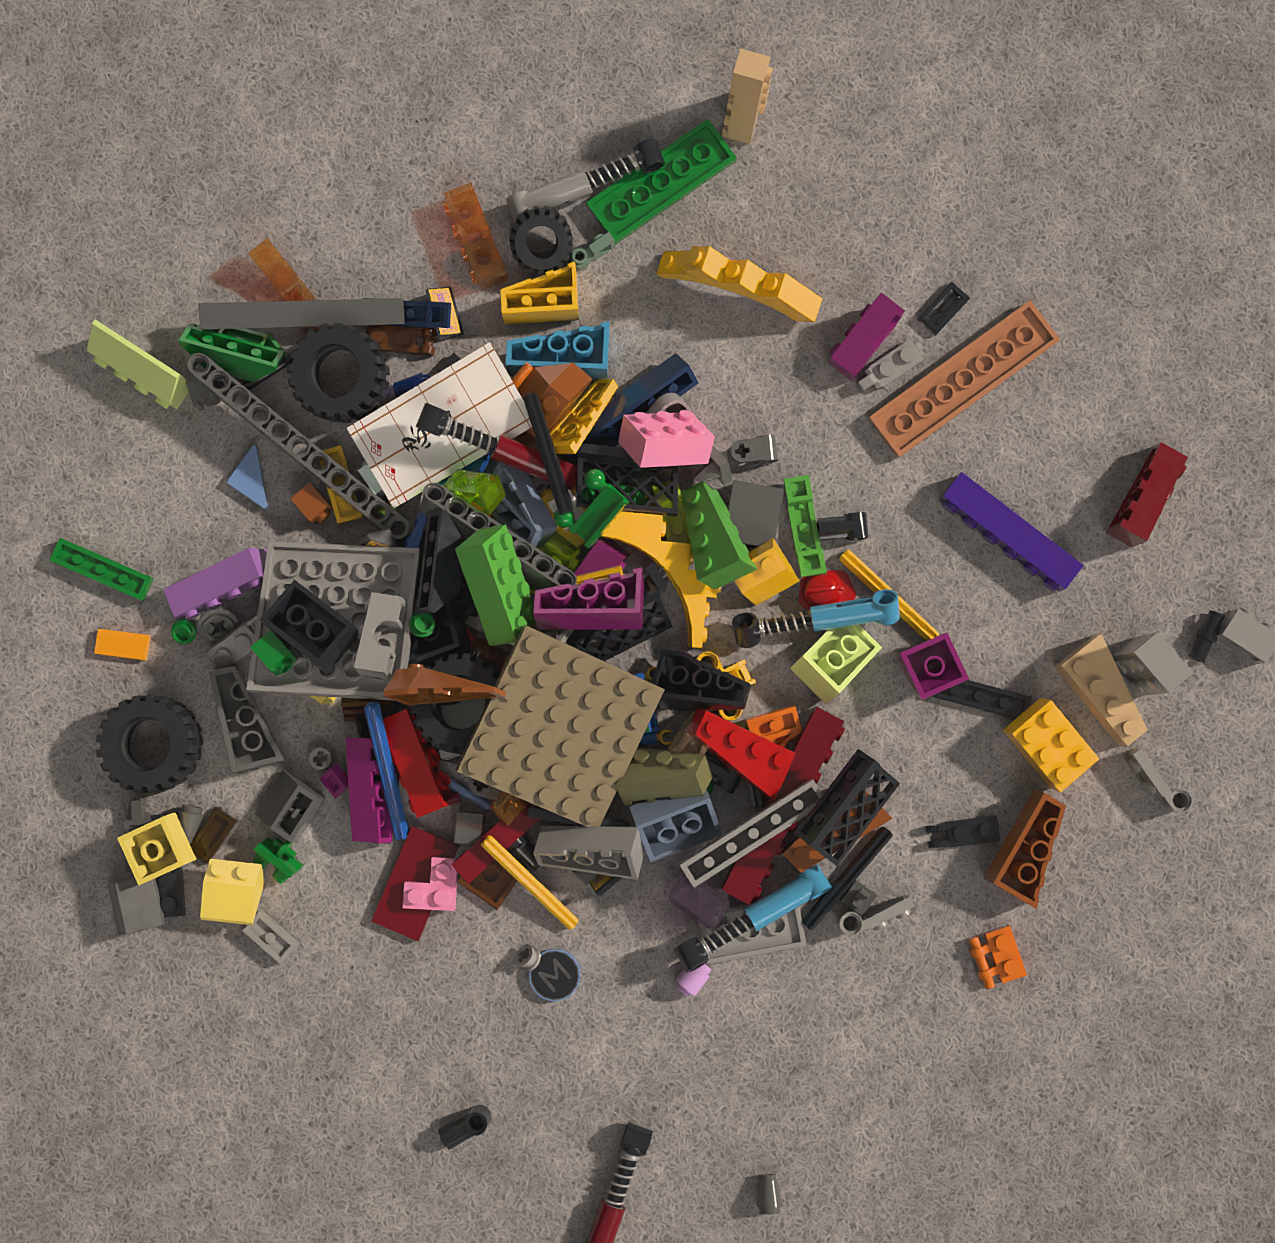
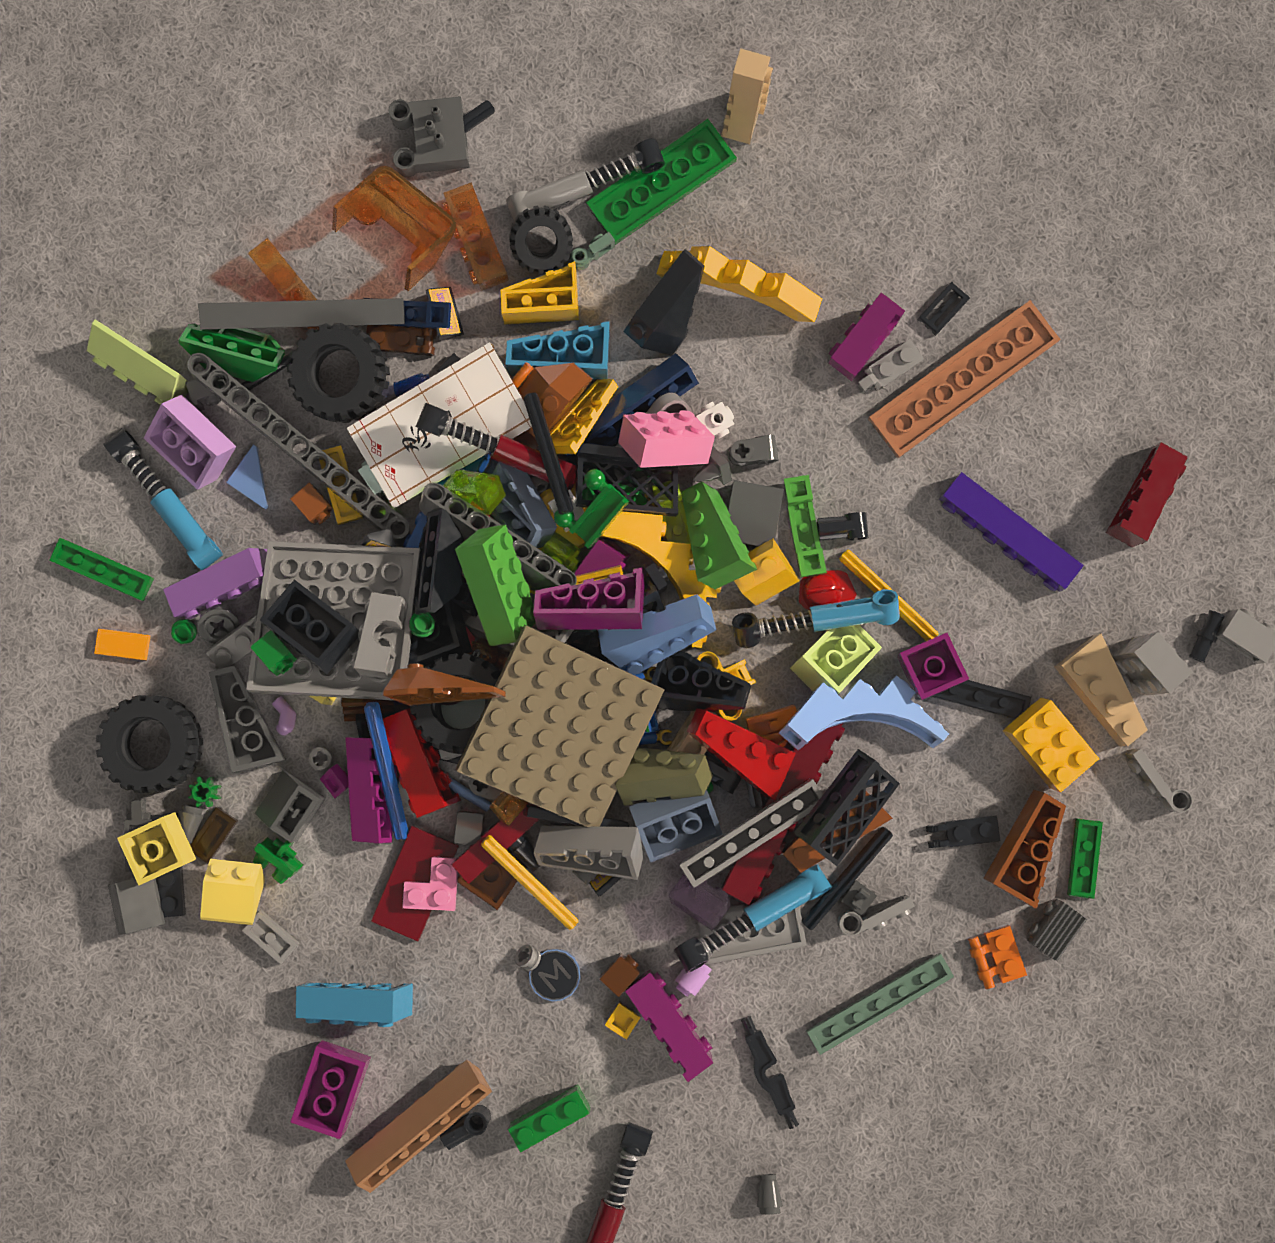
none -> piece [103,428,223,570]
none -> lavender brick [144,395,236,490]
none -> green gear [188,777,222,807]
none -> lavender arm [272,696,296,736]
none -> magenta brick [290,1040,371,1139]
none -> dark azure wedge [296,983,413,1027]
none -> clear orange windscreen [332,166,456,291]
none -> medium nougat brick [345,1060,492,1193]
none -> dark grey piece [388,96,495,178]
none -> green brick [508,1084,591,1153]
none -> medium blue wedge [598,594,716,675]
none -> reddish brown brick [599,953,640,997]
none -> yellow plate [605,1002,641,1040]
none -> black wedge [623,249,705,356]
none -> magenta wedge [625,969,713,1082]
none -> white brick [695,402,734,440]
none -> black piece [741,1016,799,1129]
none -> light blue arch [779,675,949,750]
none -> sand green plate [806,953,954,1055]
none -> dark grey brick [1027,899,1087,962]
none -> green tile [1067,818,1103,899]

